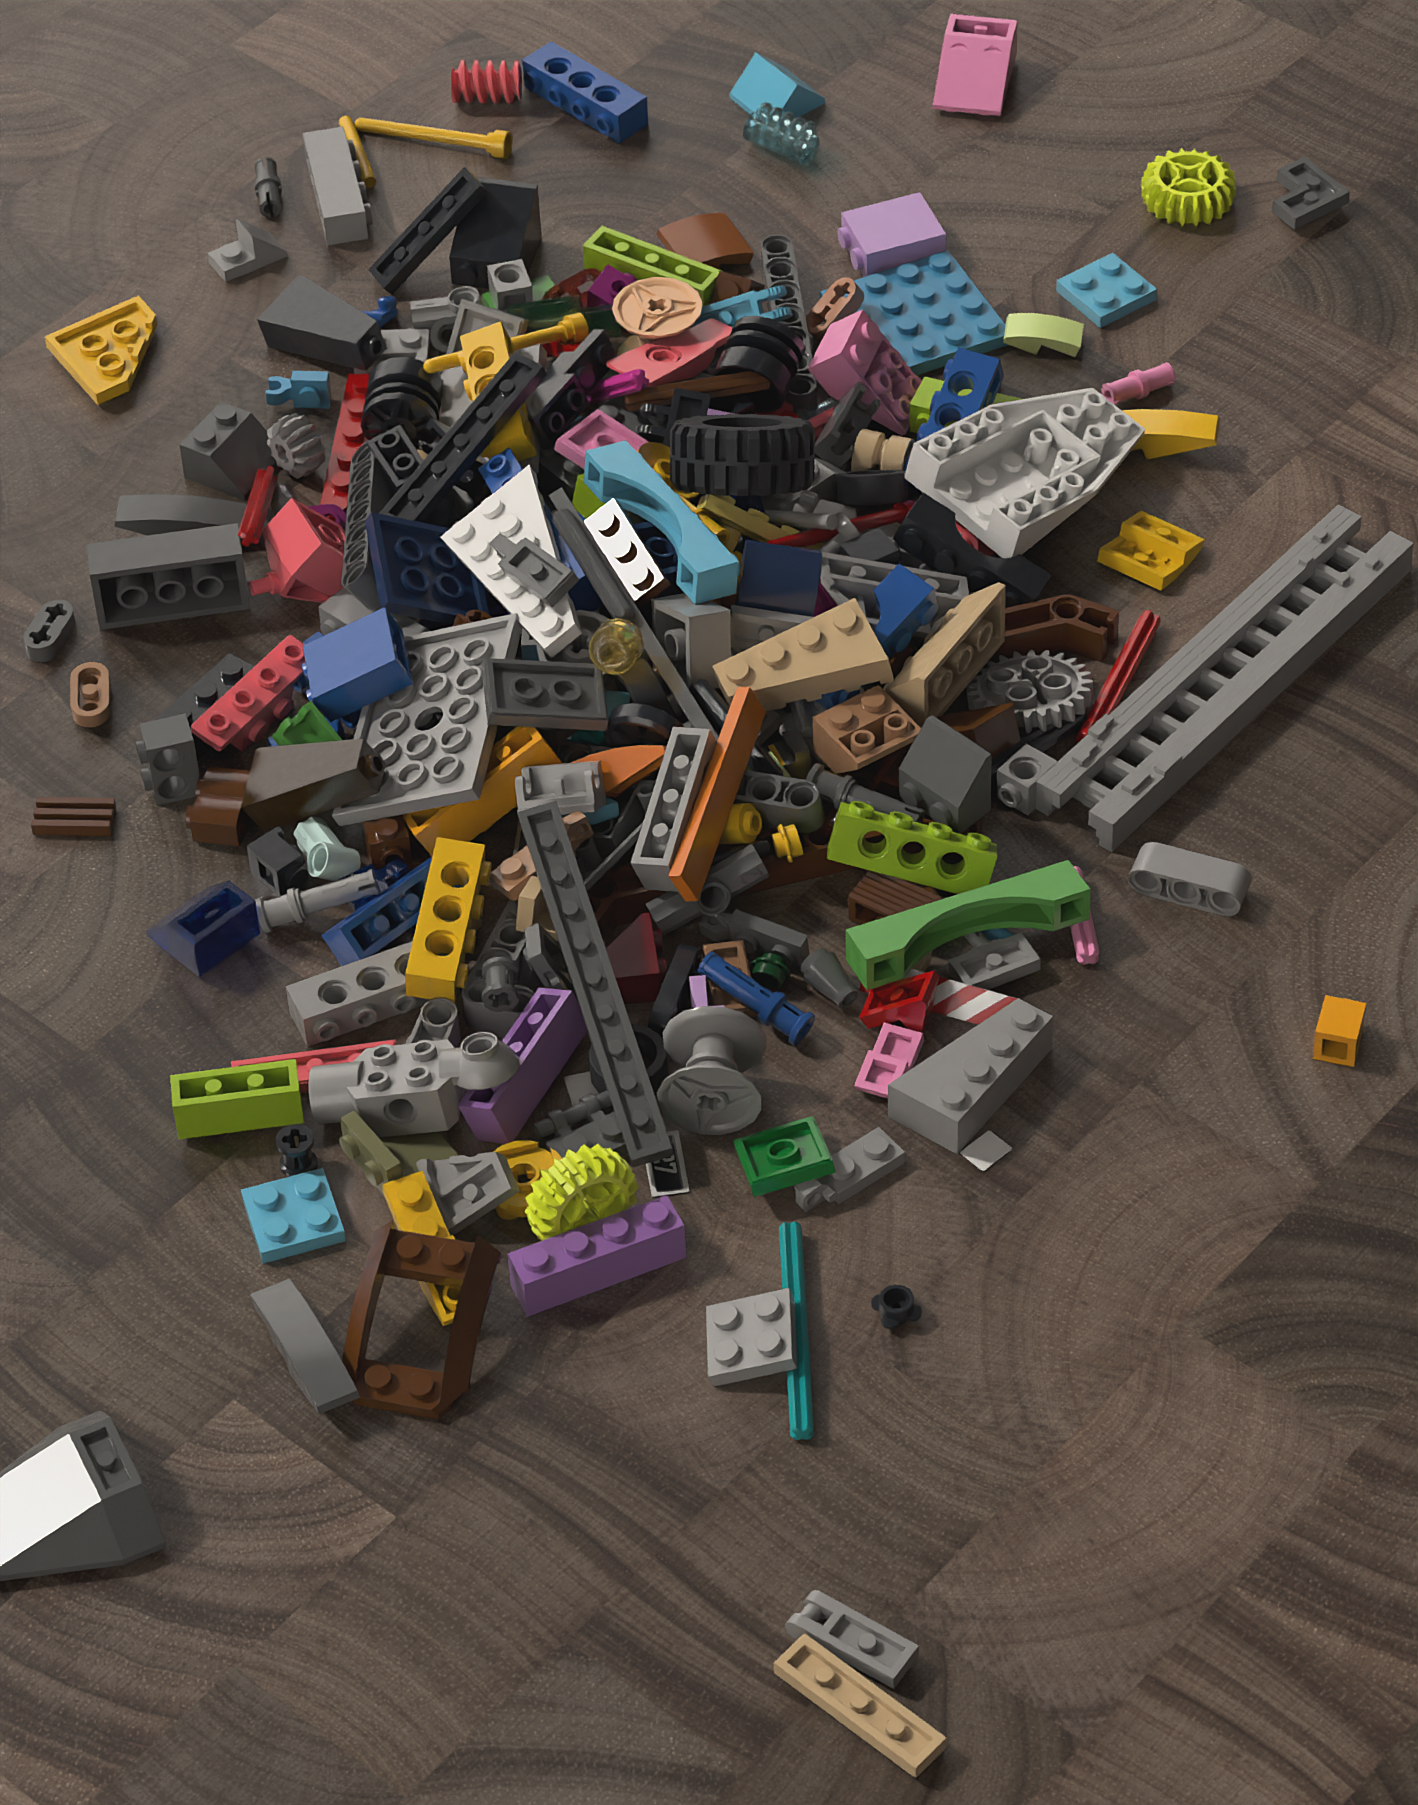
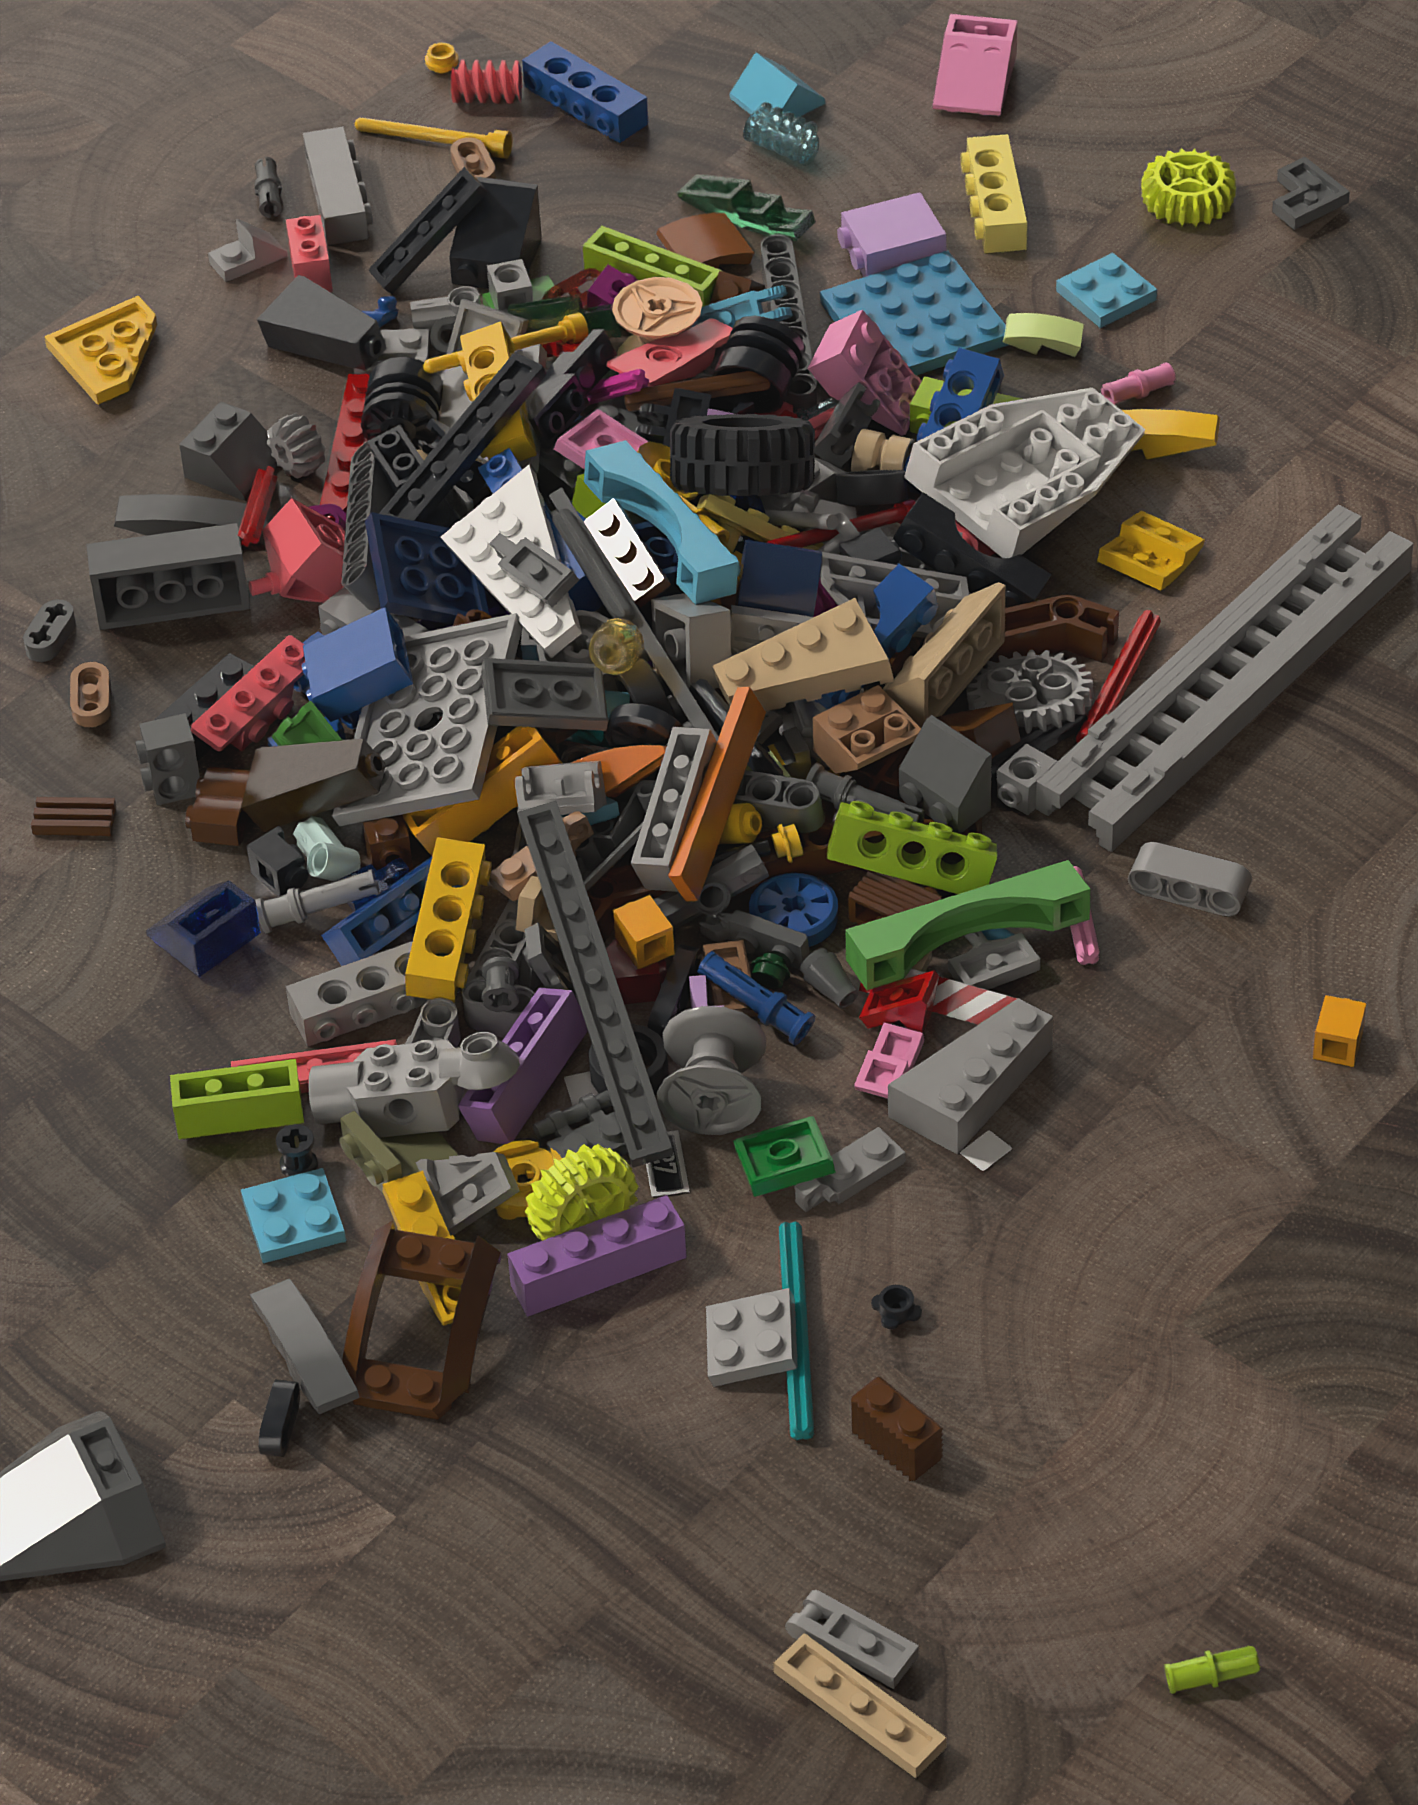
dark azure plate [265,371,332,409] -> none
yellow bar [339,116,377,188] -> none
nougat beam [806,277,864,342] -> none
none -> black beam [258,1379,300,1457]
none -> coral brick [286,215,333,292]
none -> yellow plate [425,43,459,73]
none -> medium nougat plate [451,137,496,179]
none -> light orange brick [613,895,674,969]
none -> clear green slope [677,174,816,241]
none -> blue wheel [749,873,838,947]
none -> reddish brown brick [851,1377,944,1481]
none -> light yellow brick [961,134,1027,254]
none -> lime axle [1164,1646,1260,1693]

